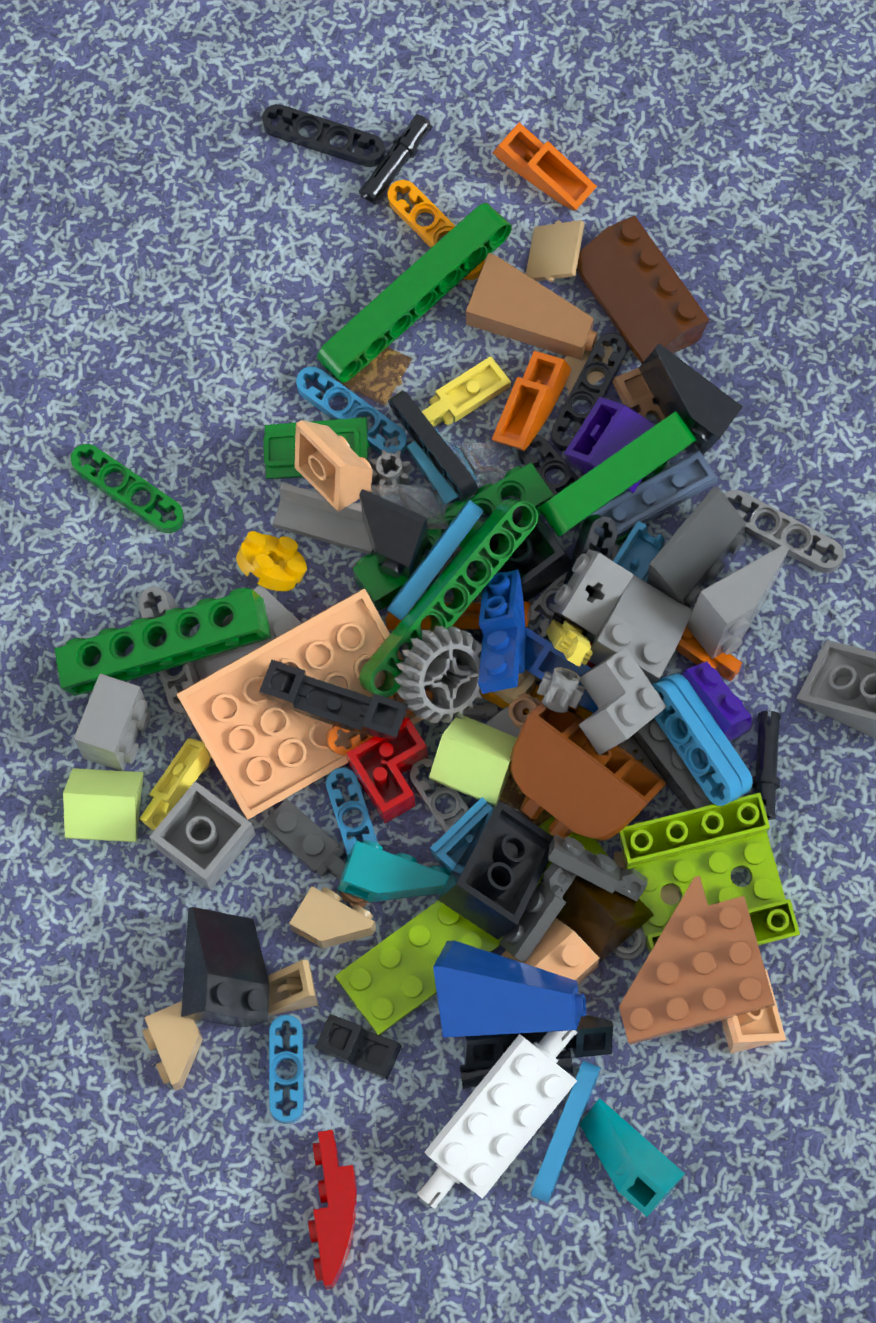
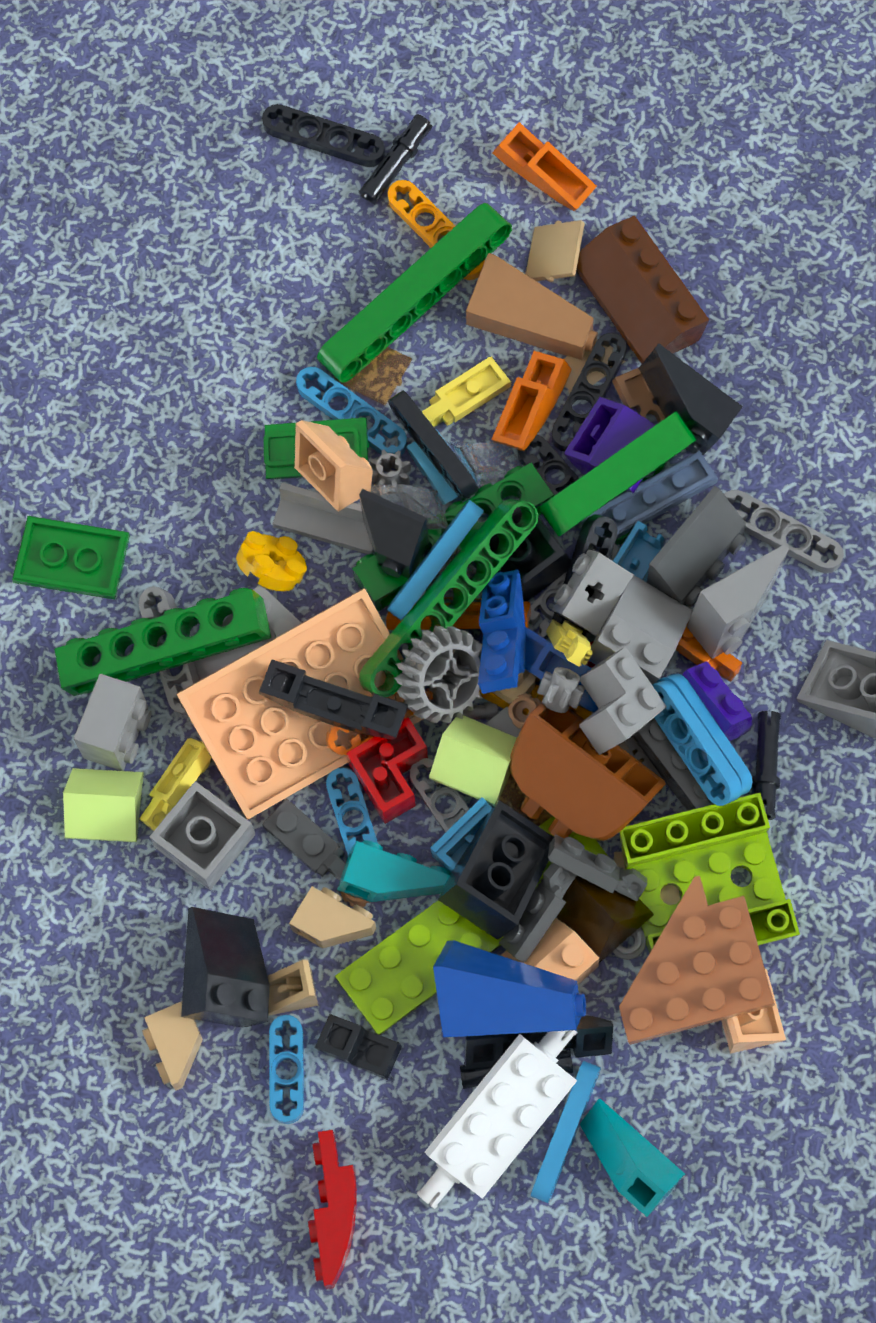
green beam [70,444,185,533] -> none
none -> green tile [12,516,130,600]

